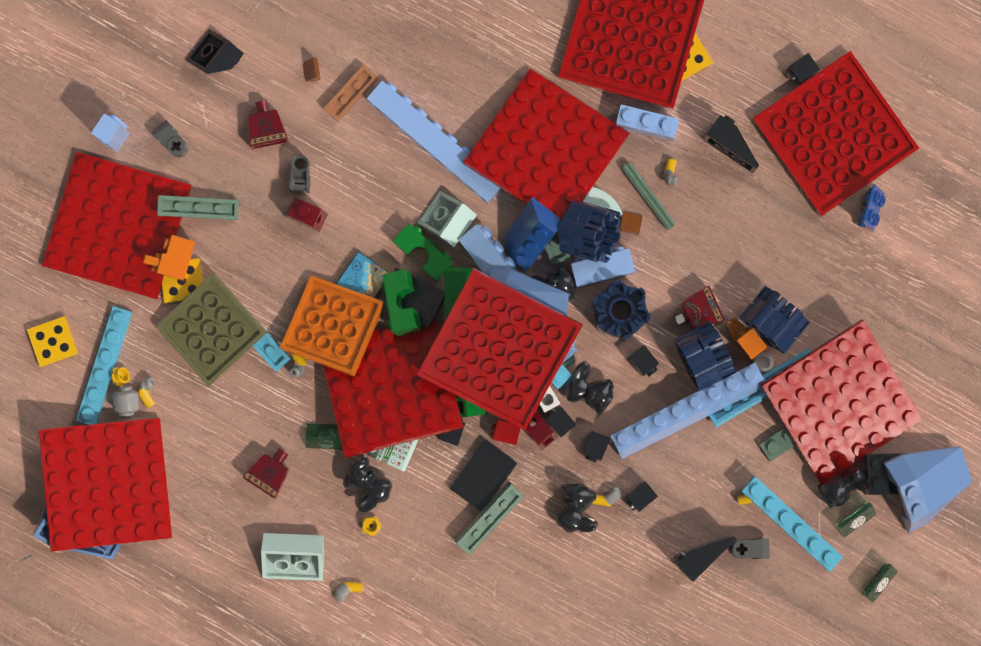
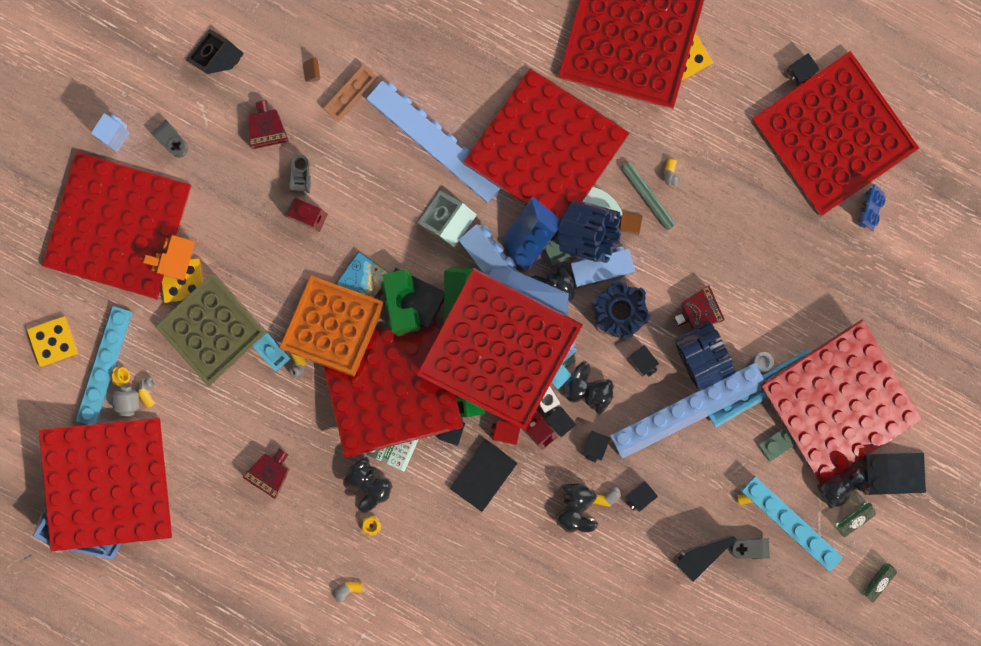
sand green plate [157,195,239,220] -> none
light aqua slope [261,533,324,581] -> none
clear green slope [305,423,343,450] -> none
green arch [393,224,453,283] -> none
sand green plate [454,482,524,555] -> none
light blue brick [616,105,679,141] -> none
black slope [704,115,759,174] -> none
orange hinge [725,317,767,361] -> none
dark blue piece [739,286,810,354] -> none
medium blue wedge [883,446,973,533] -> none

